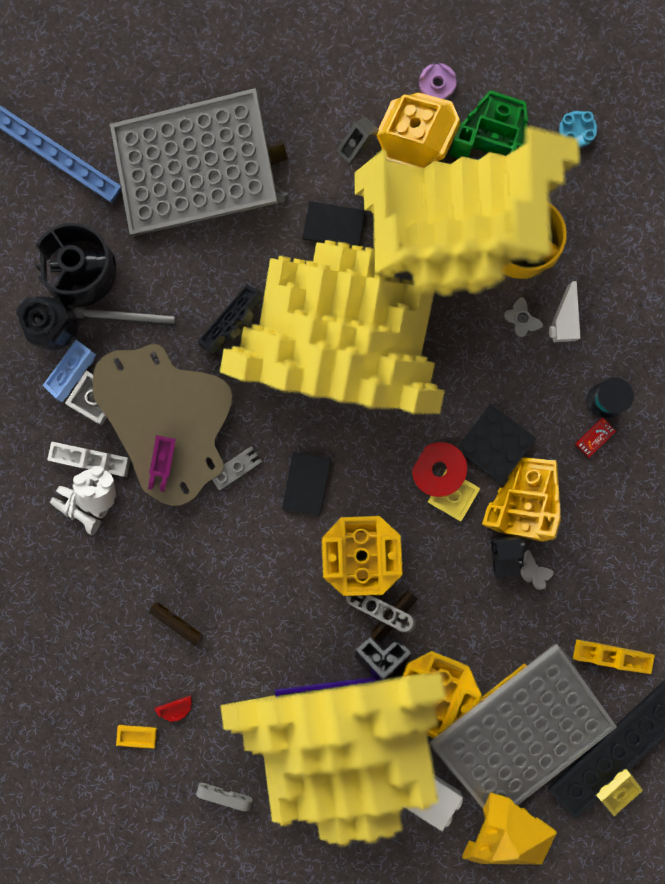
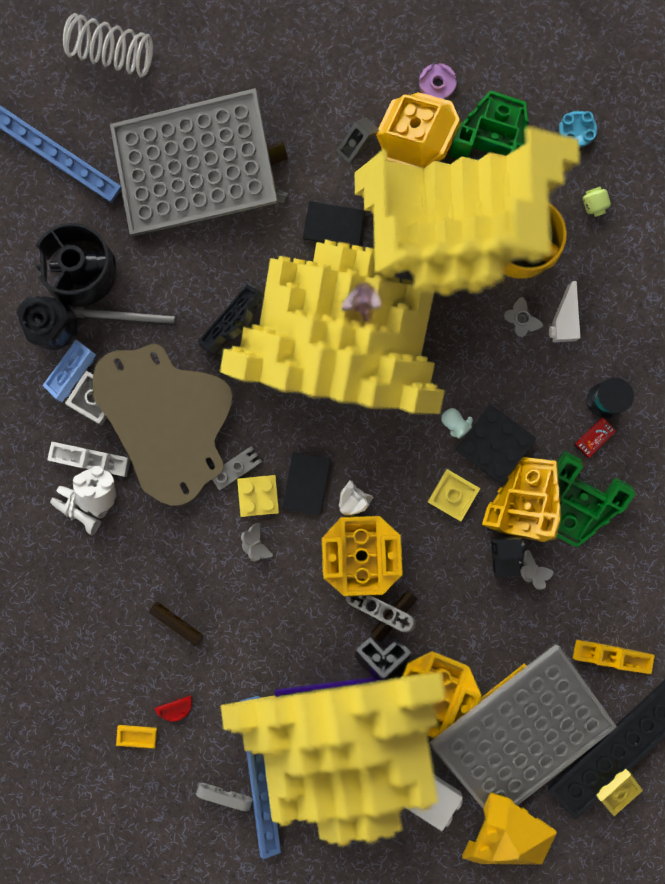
magenta hinge [148,435,176,492] -> none
red sticker [412,442,467,497] -> none
none -> white piece [63,13,153,78]
none -> light yellow plate [237,475,279,517]
none -> medium blue plate [240,696,281,859]
none -> light grey animal [241,522,273,562]
none -> white brick [339,480,374,516]
none -> brick [341,282,382,321]
none -> light aqua animal [441,408,473,439]
none -> green wedge [556,451,636,548]
none -> yellowish green head [583,186,611,217]

